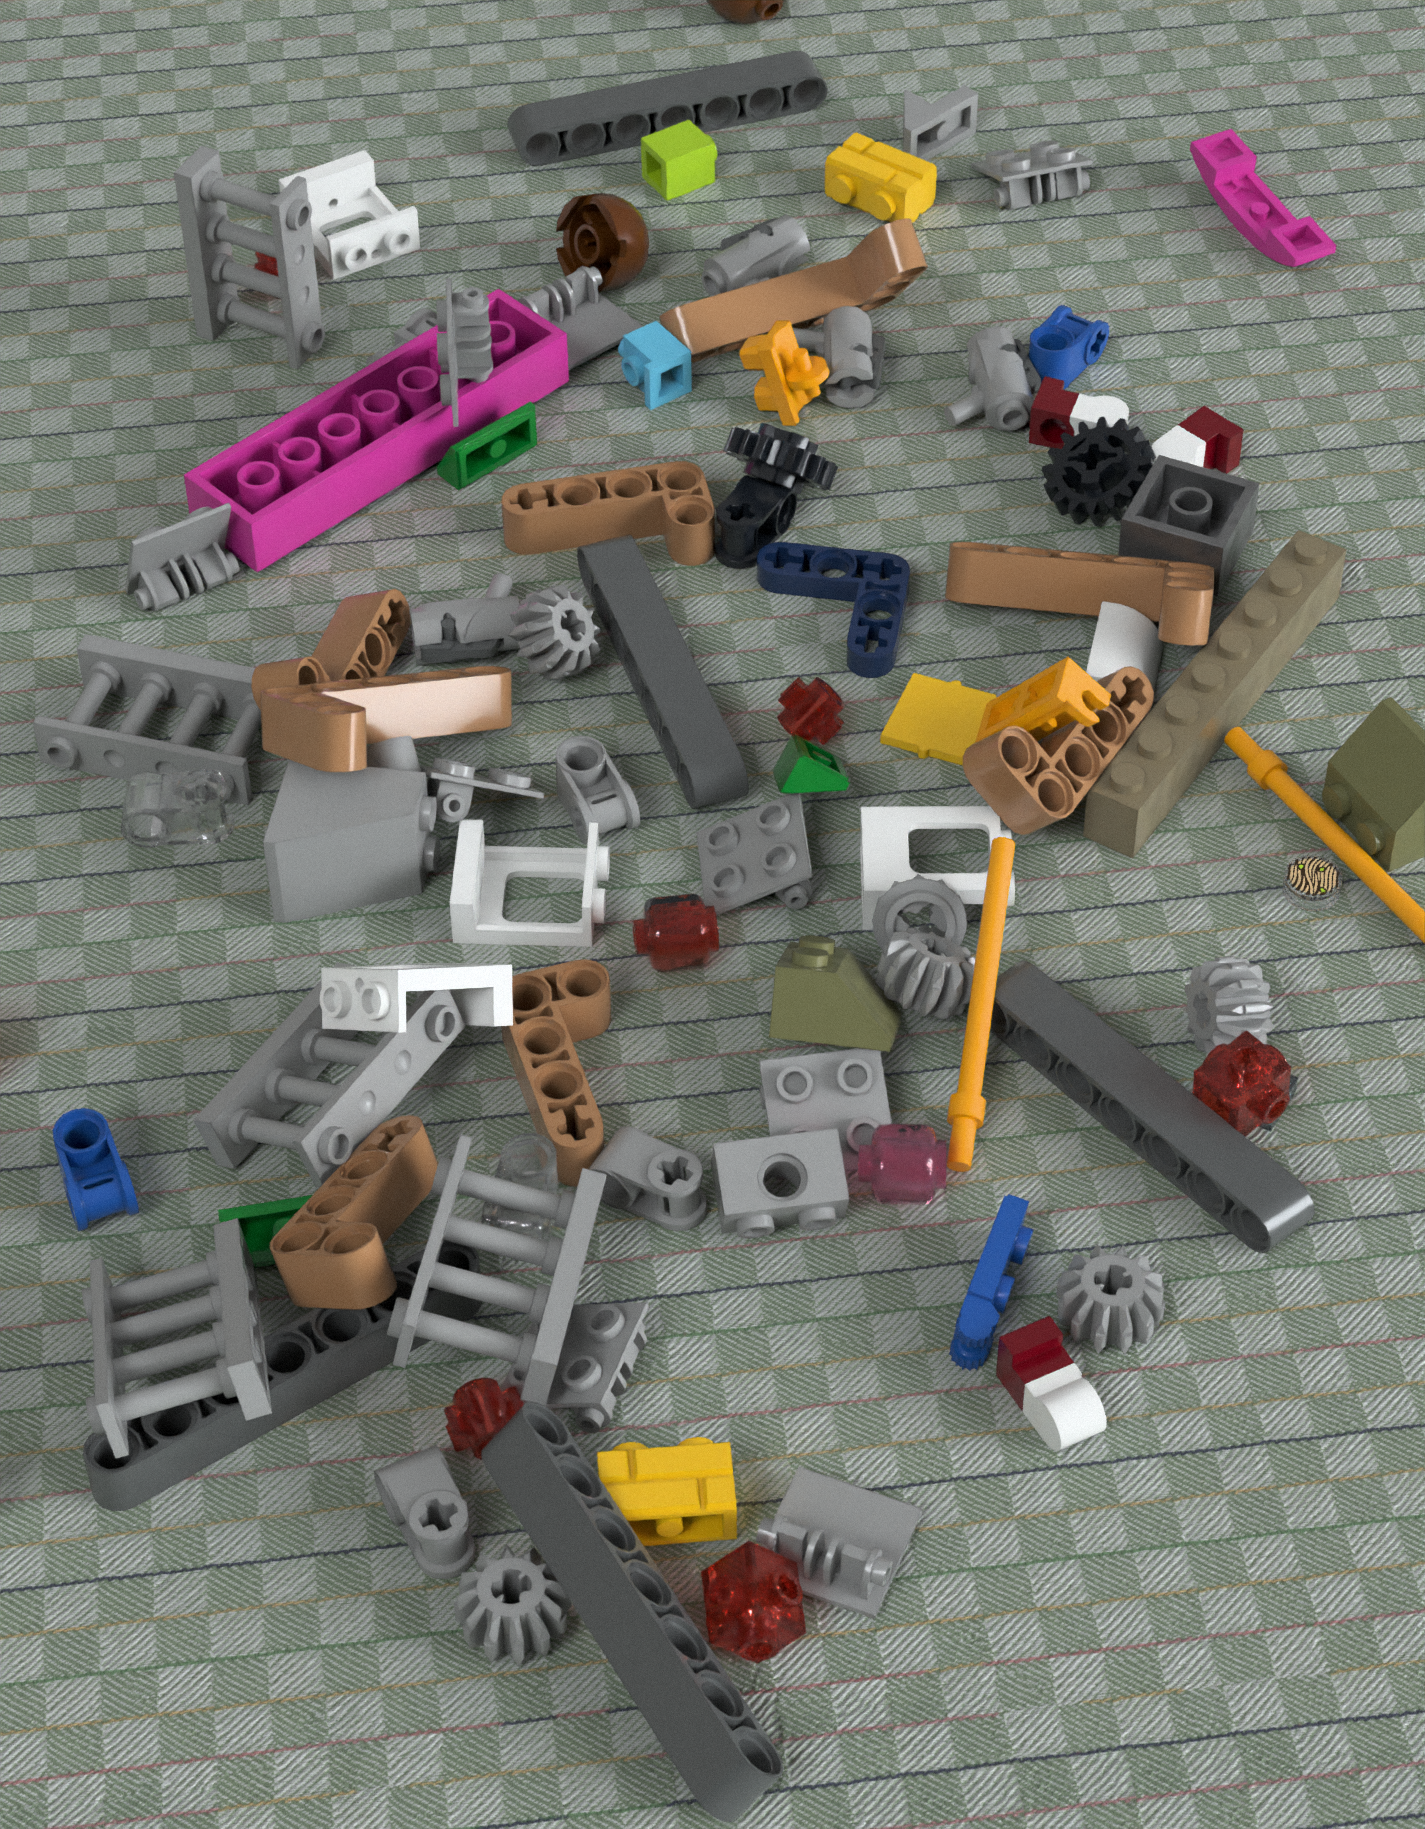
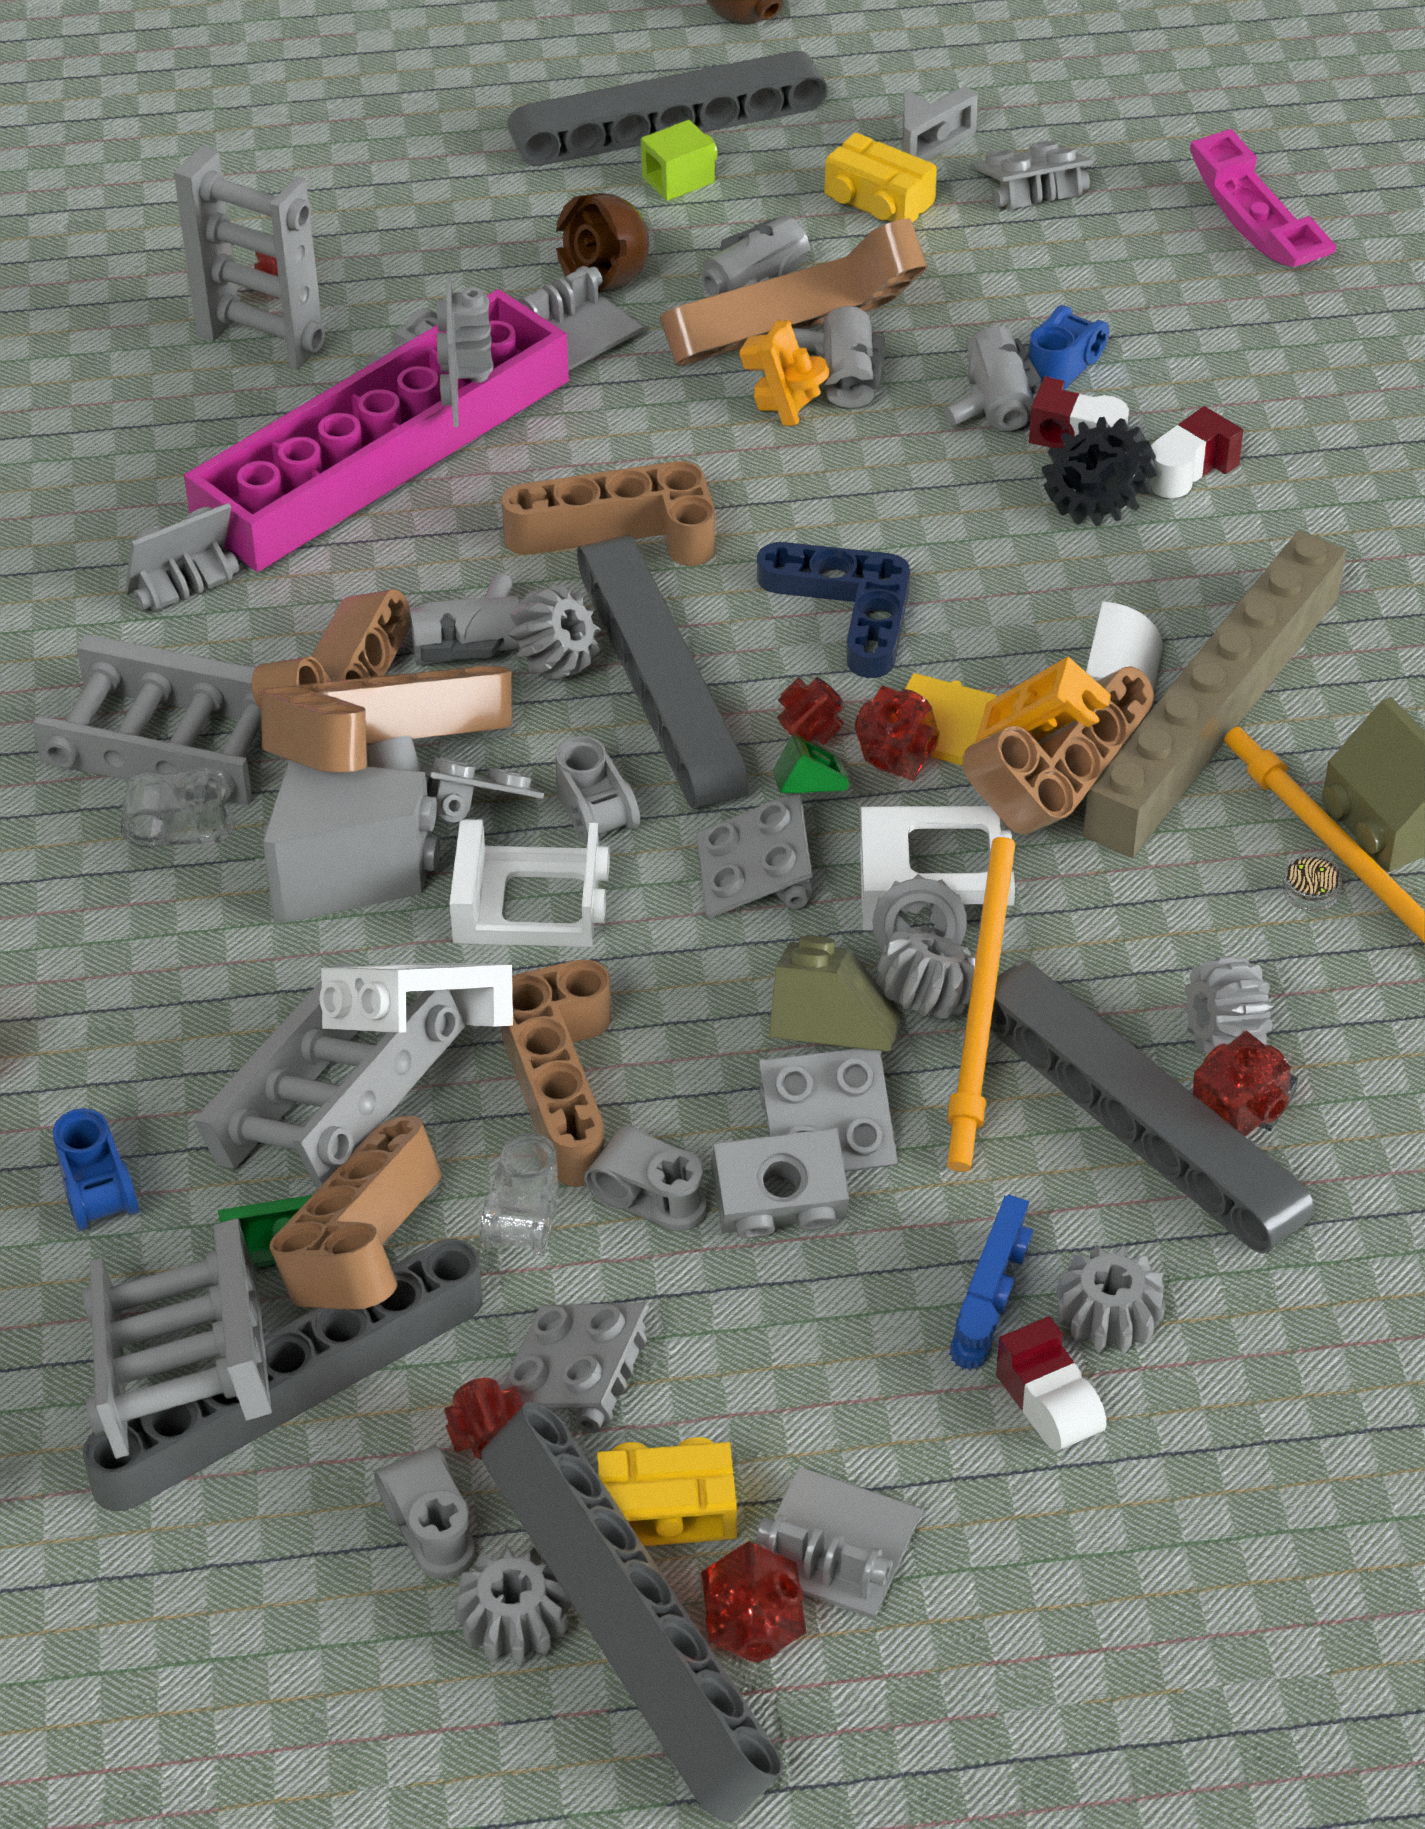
white window [279,150,420,280] -> none
light grey fence [387,1134,607,1406] -> none
green slope [437,402,537,490] -> none
medium azure brick [618,321,692,410] -> none
clear red head [632,893,719,972] -> none
black piece [715,475,797,569] -> none
black gear [723,423,838,495] -> none
clear pink head [858,1123,946,1205] -> none
medium nougat beam [945,542,1214,646] -> none
flat silver brick [1118,455,1260,596] -> none
none -> clear red brick [855,685,940,782]

